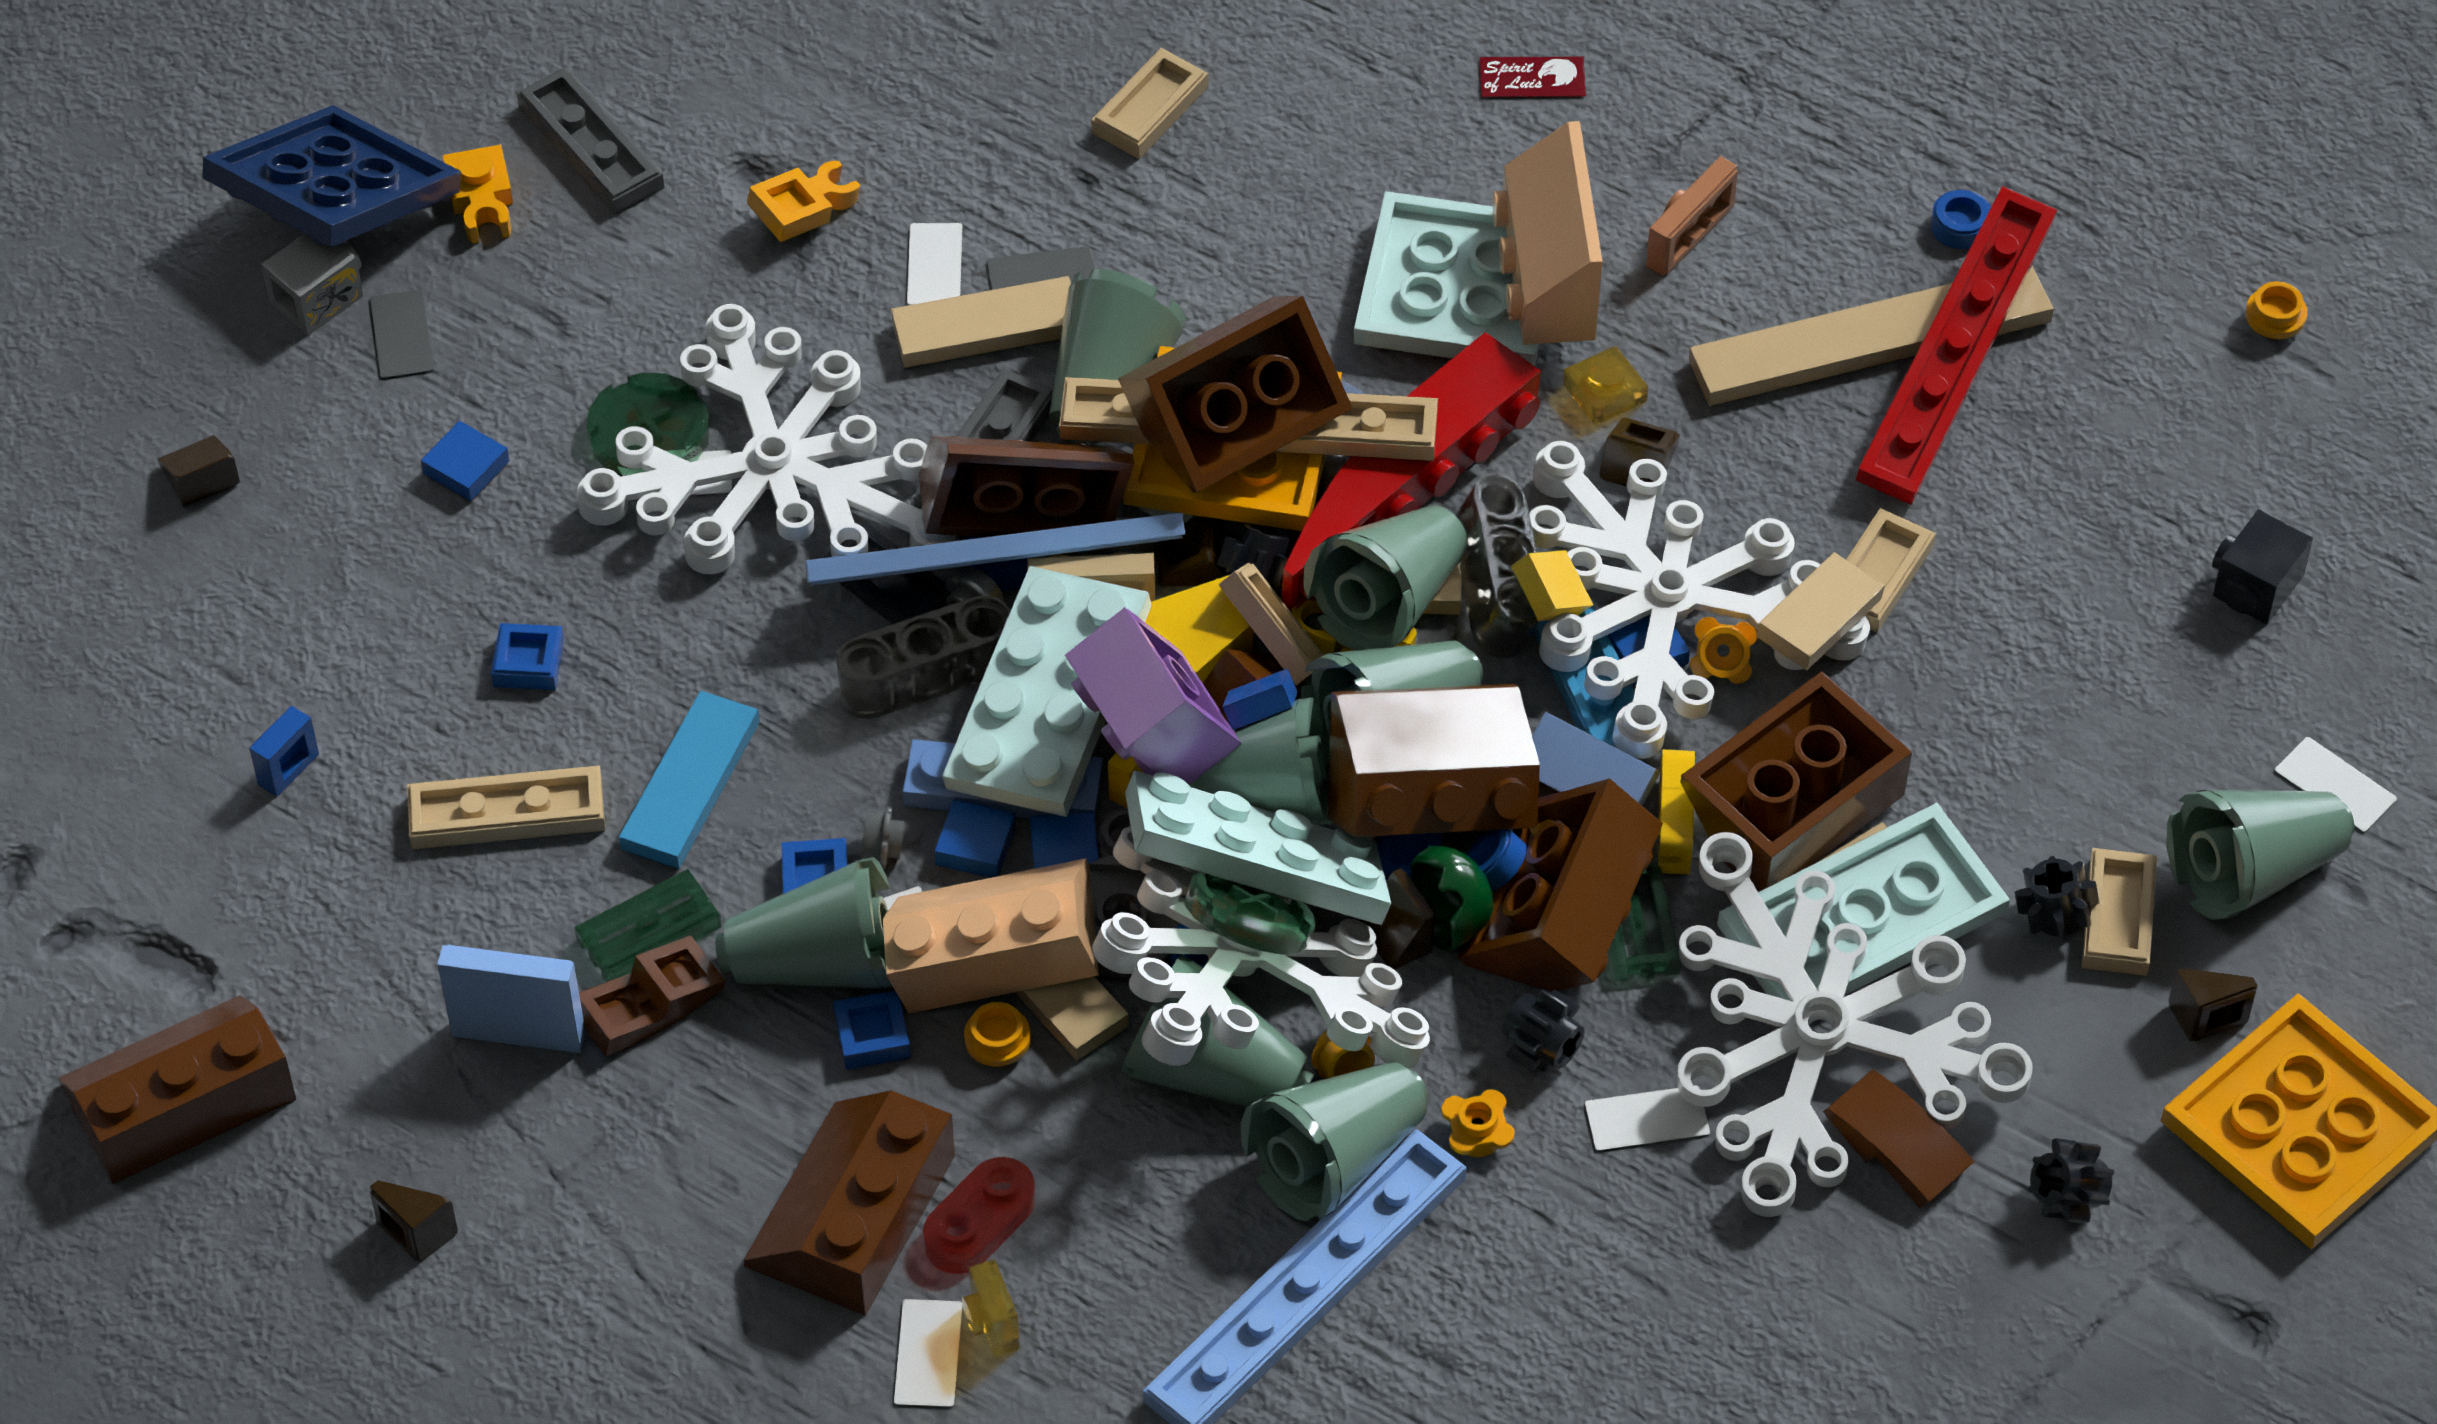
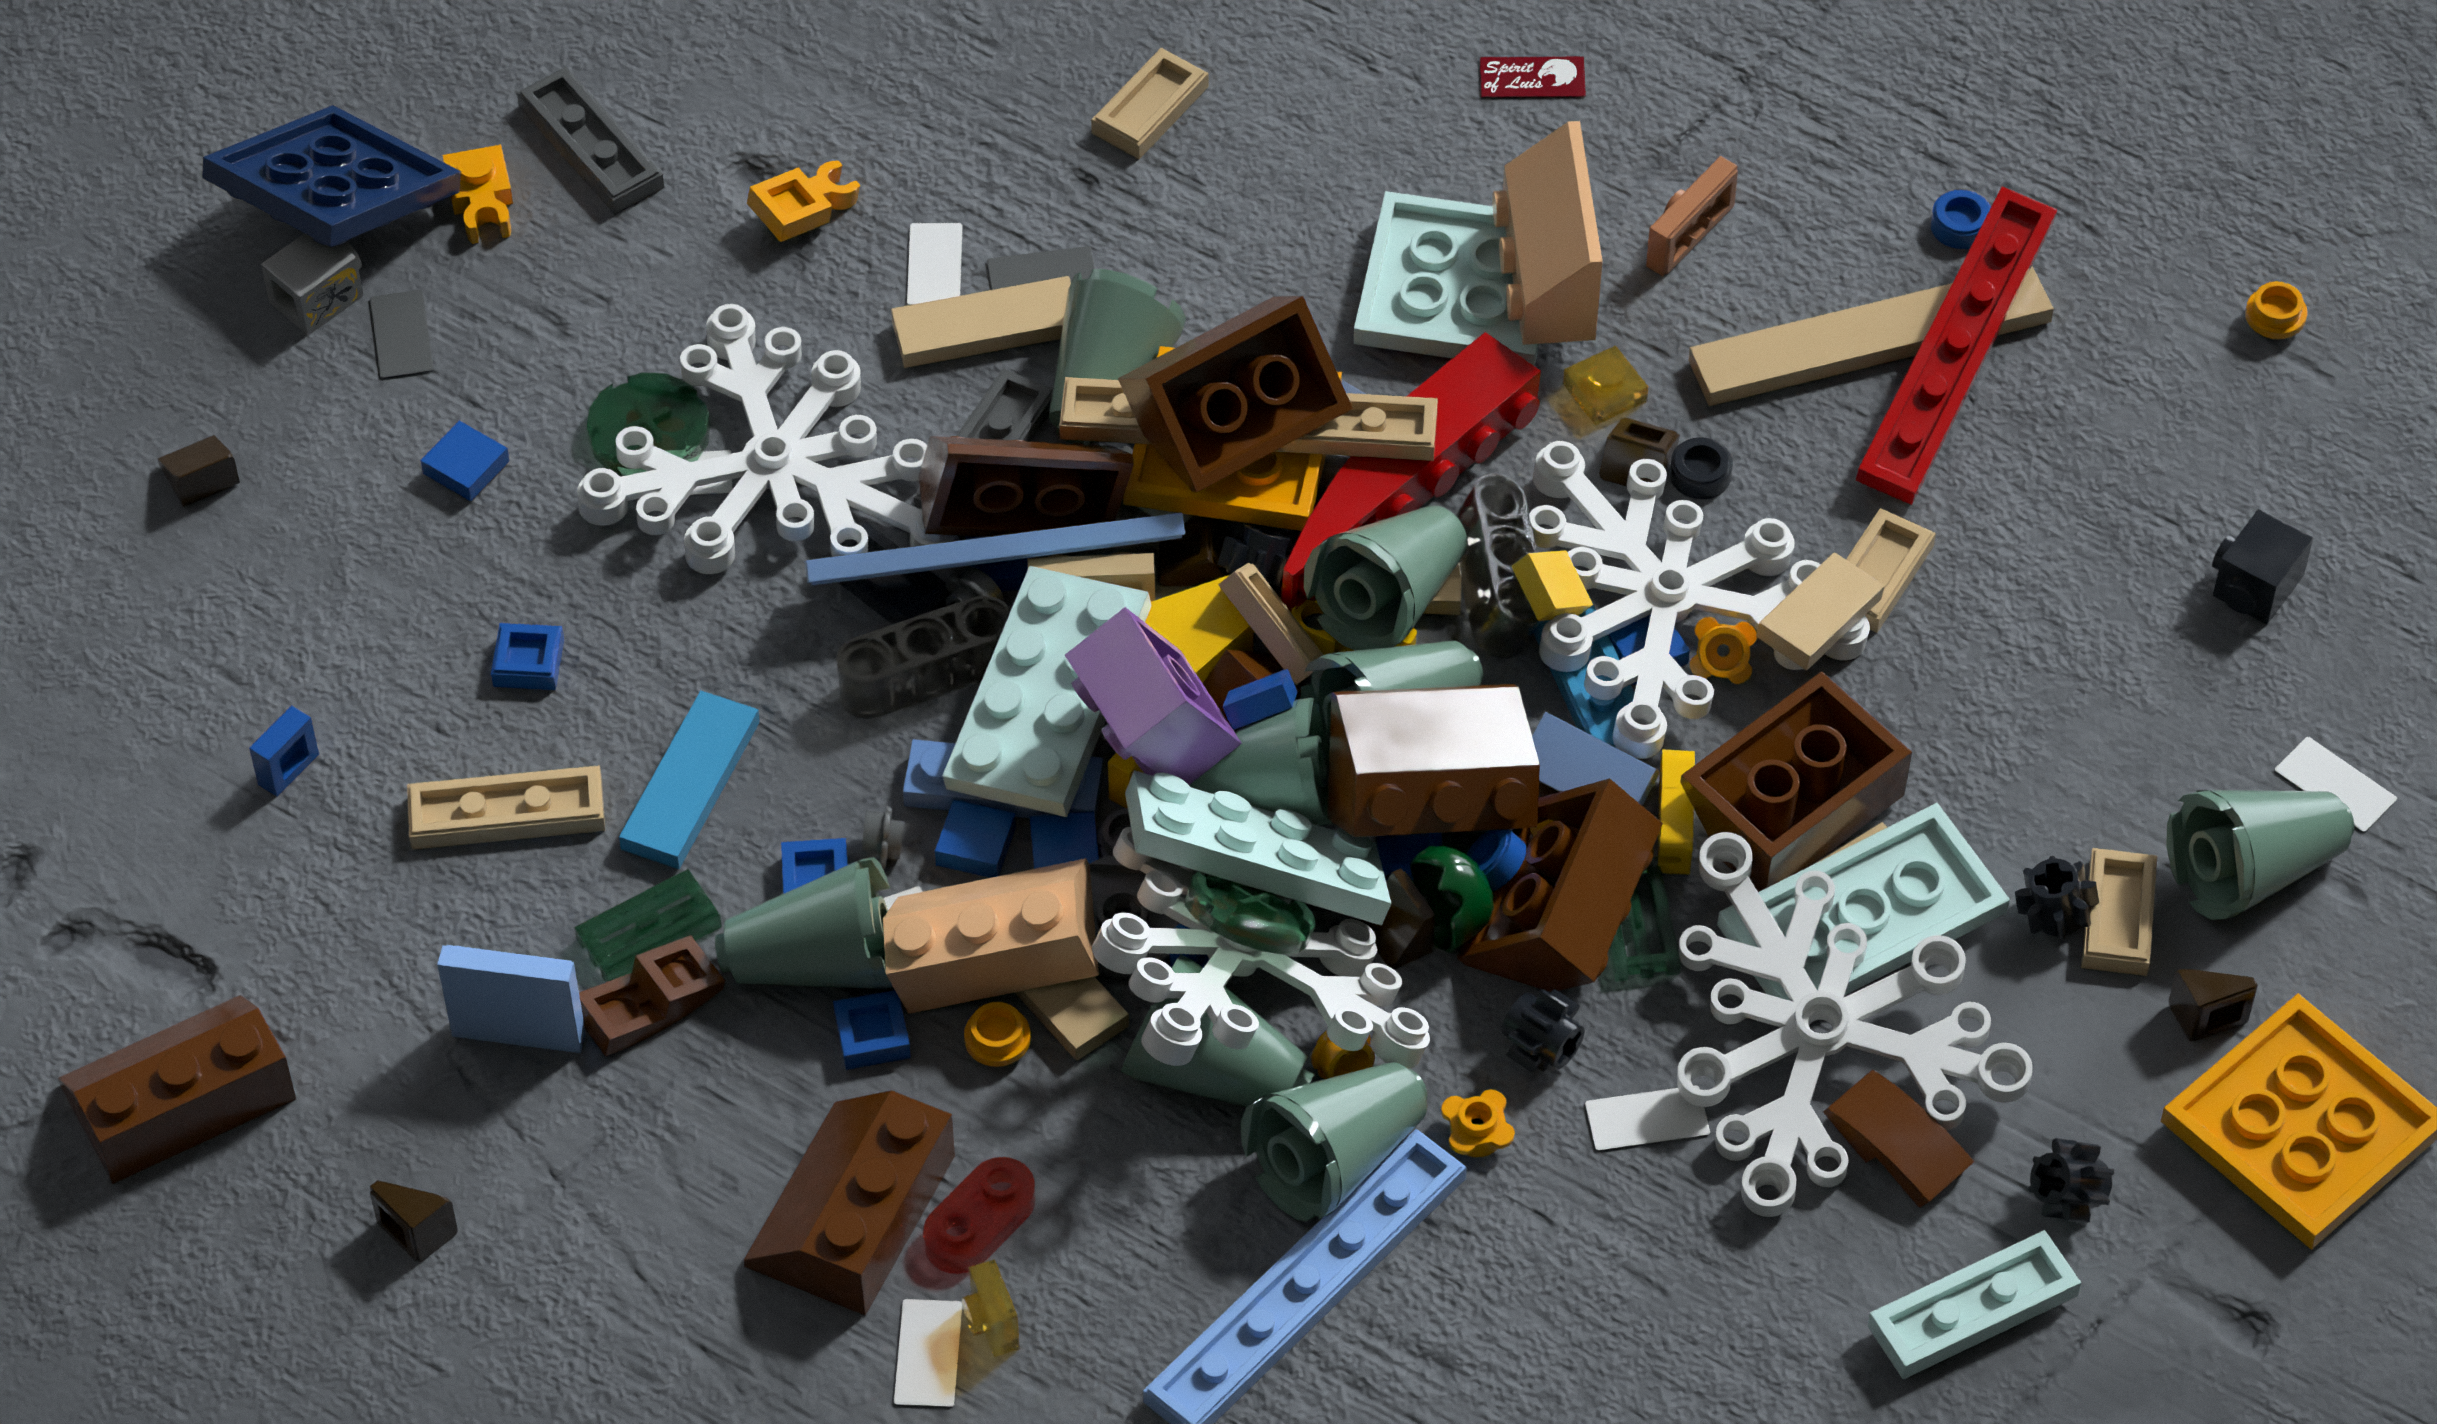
none -> black tile [1670,437,1733,499]
none -> light aqua plate [1867,1230,2081,1379]

